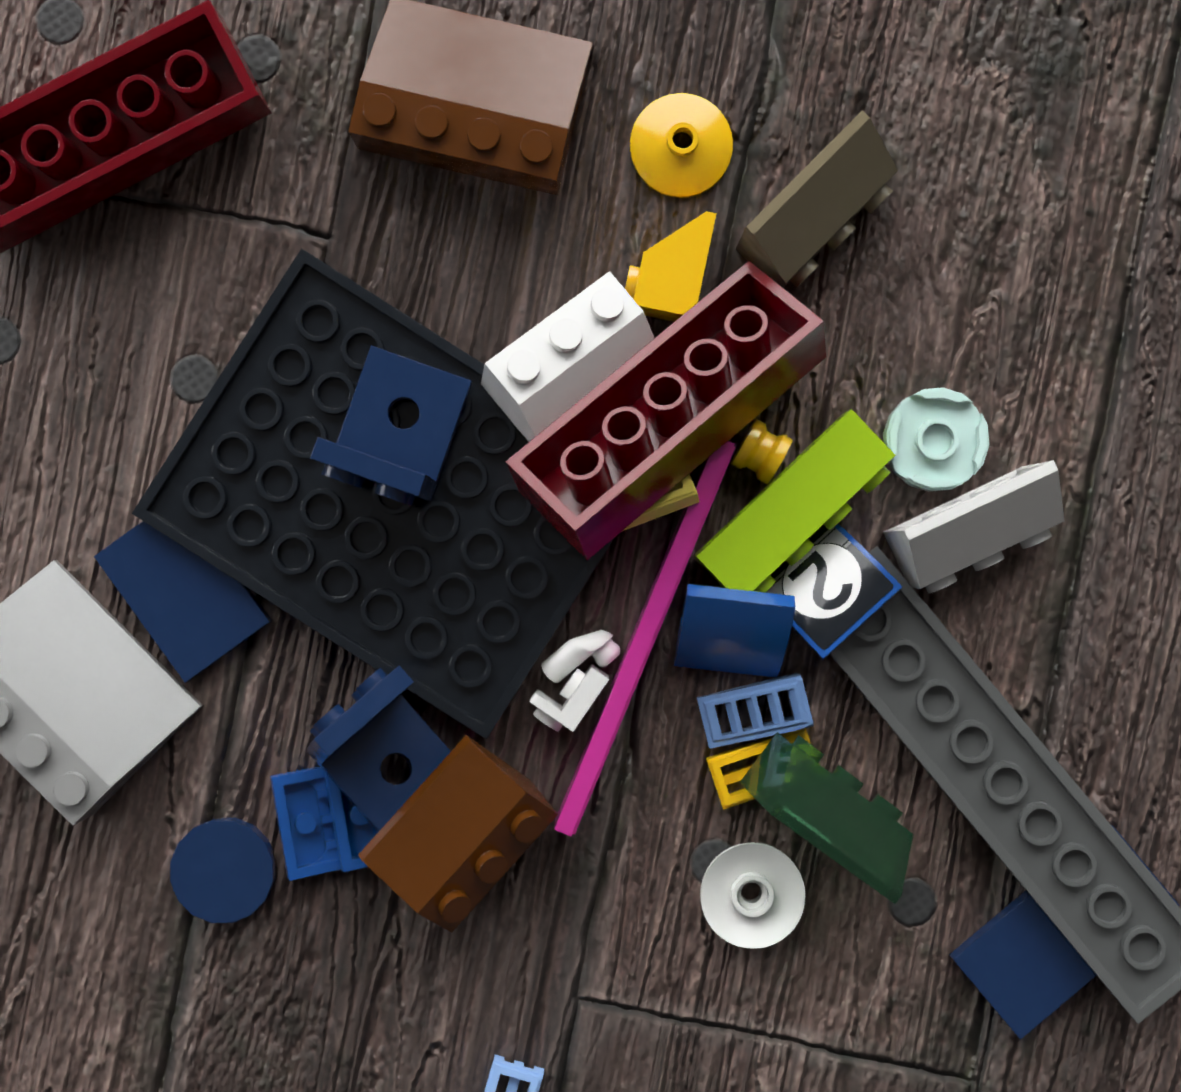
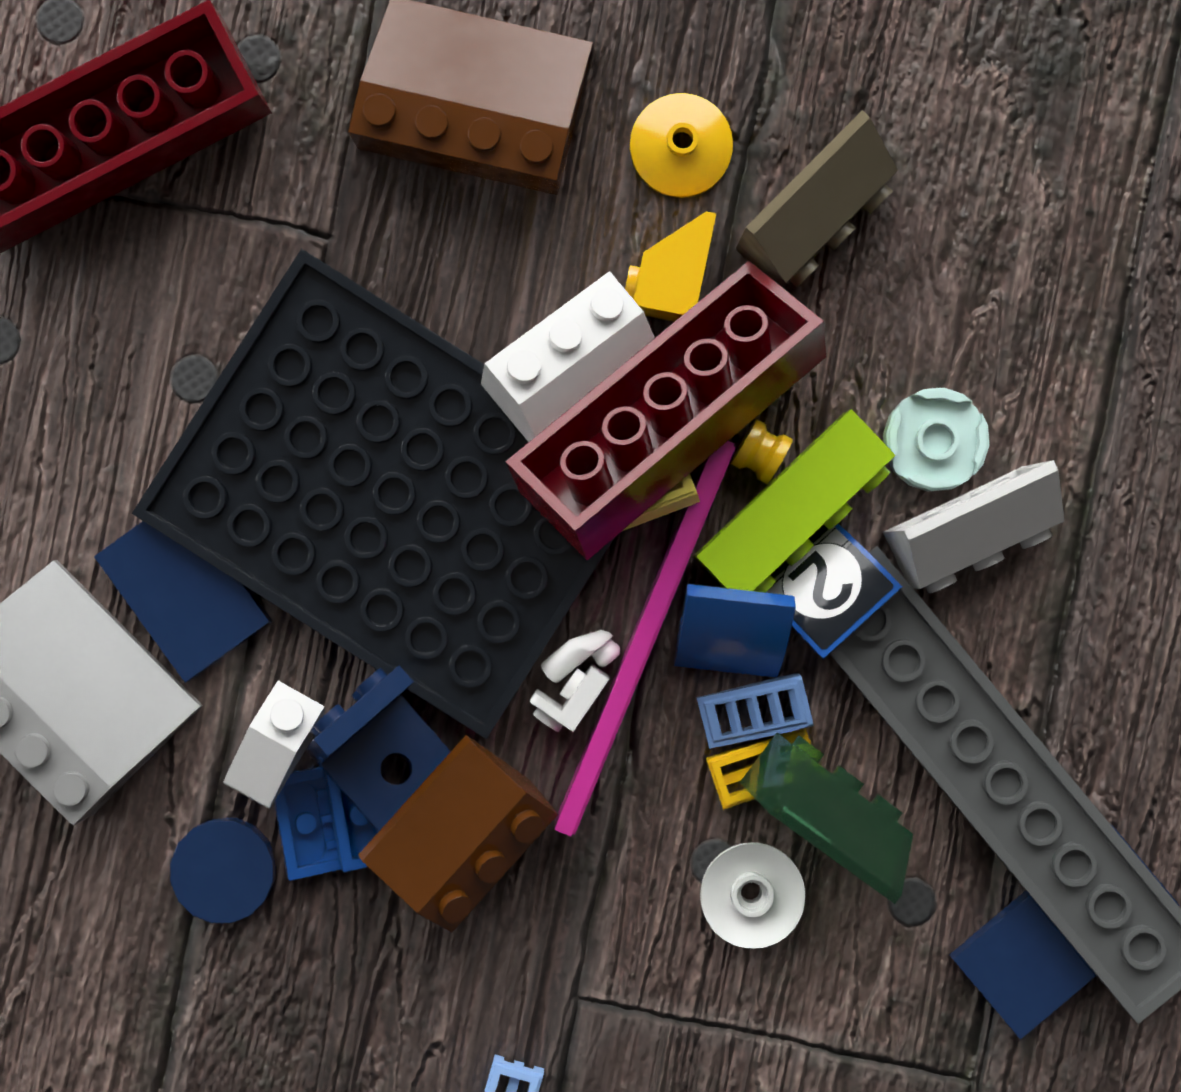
dark blue bracket [310,345,473,506] -> none
none -> white slope [223,681,325,809]

